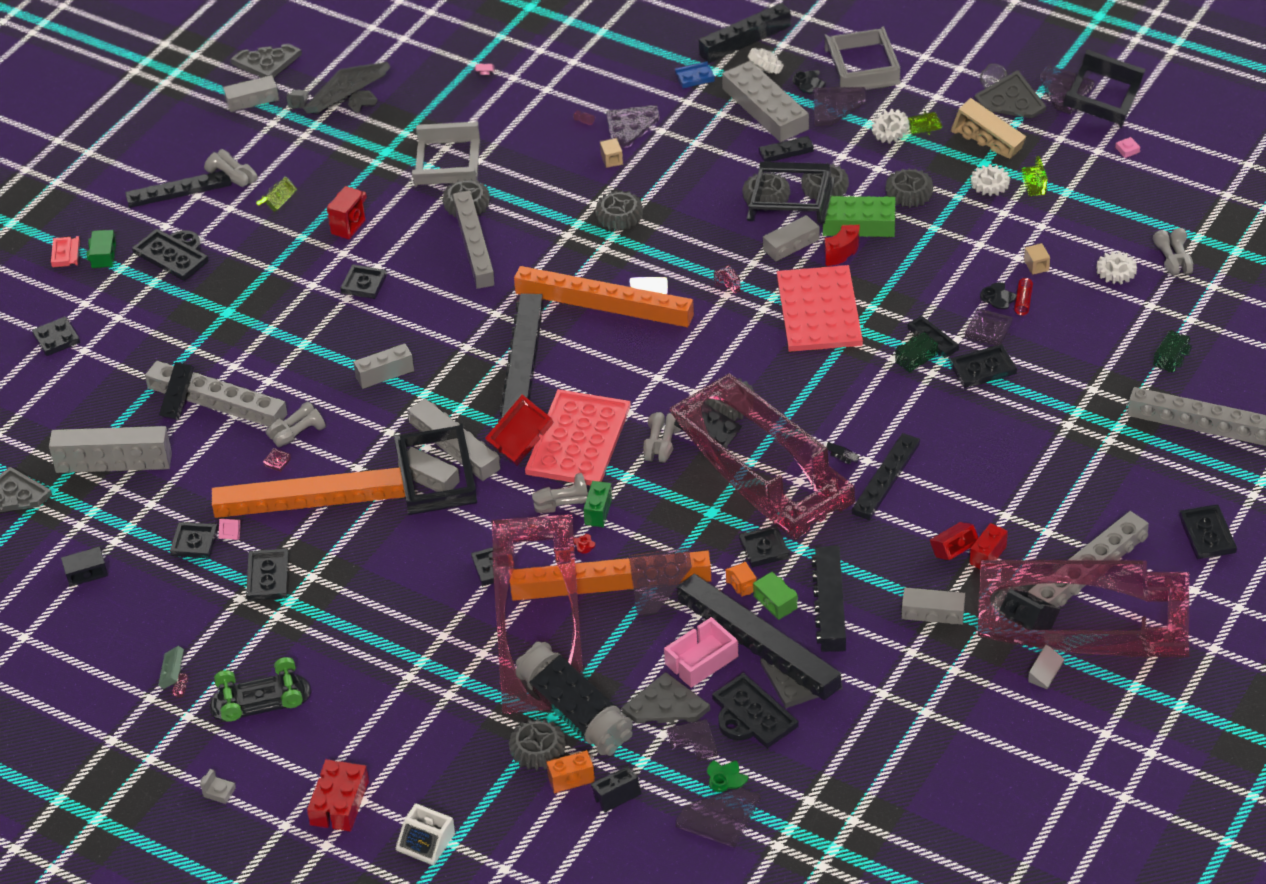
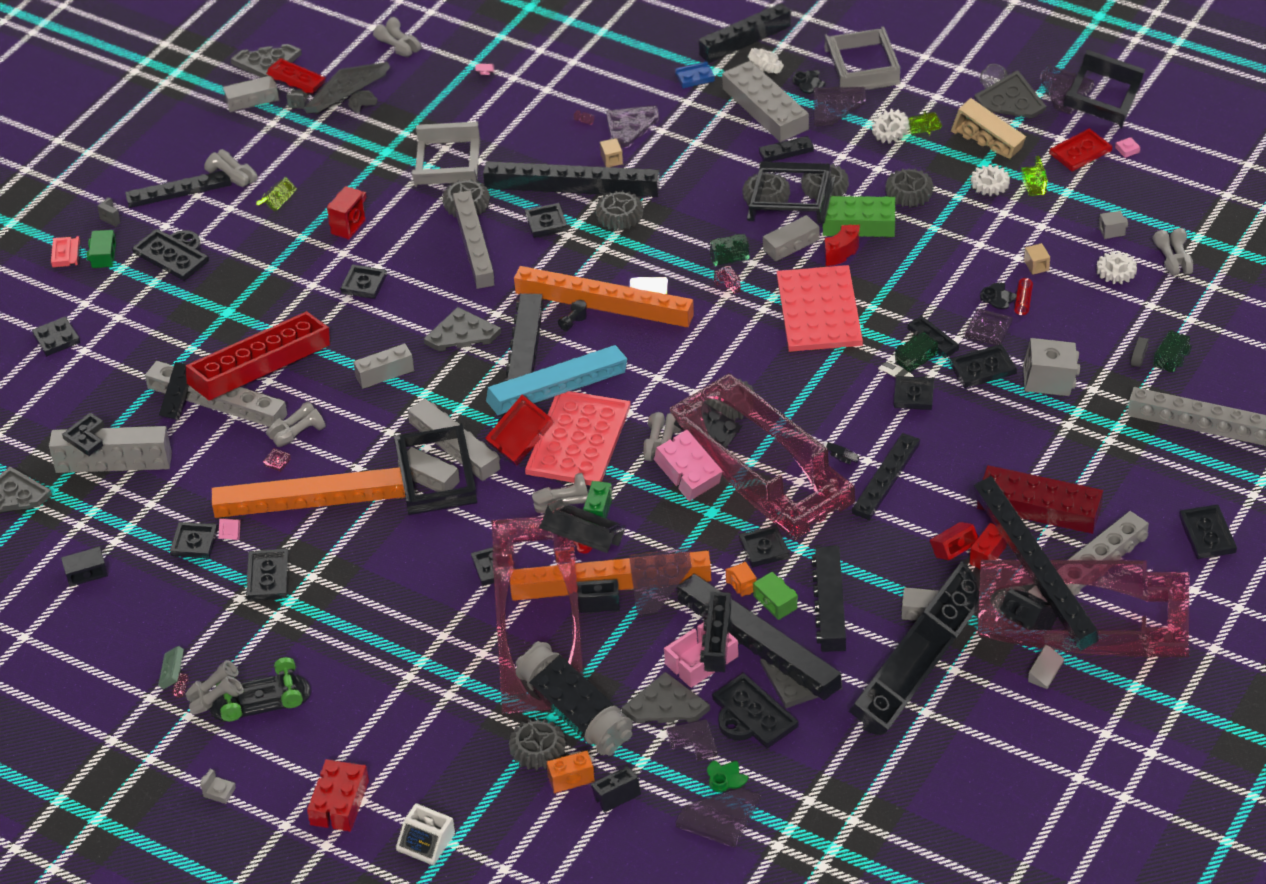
none -> black plate [62,412,105,456]
none -> dark grey bracket [97,197,120,227]
none -> red brick [185,311,330,400]
none -> light grey piece [185,660,244,715]
none -> red plate [267,58,326,94]
none -> light grey piece [373,17,422,57]
none -> dark grey plate [424,307,501,351]
none -> black brick [483,161,660,197]
none -> medium azure brick [486,345,627,415]
none -> black plate [525,203,568,238]
none -> black piece [539,499,626,553]
none -> black leg [558,300,587,331]
none -> black brick [577,579,620,613]
none -> bright pink piece [654,430,723,501]
none -> black brick [700,592,731,672]
none -> clear green brick [710,234,749,266]
none -> black slope [848,561,981,735]
none -> sticker [878,361,914,378]
none -> black plate [894,376,934,410]
none -> black brick [974,476,1099,651]
none -> dark red brick [977,465,1103,534]
none -> light grey brick [1023,338,1080,396]
none -> red tile [1049,128,1112,172]
none -> light grey brick [1099,210,1128,239]
none -> dark grey beam [1131,337,1149,368]

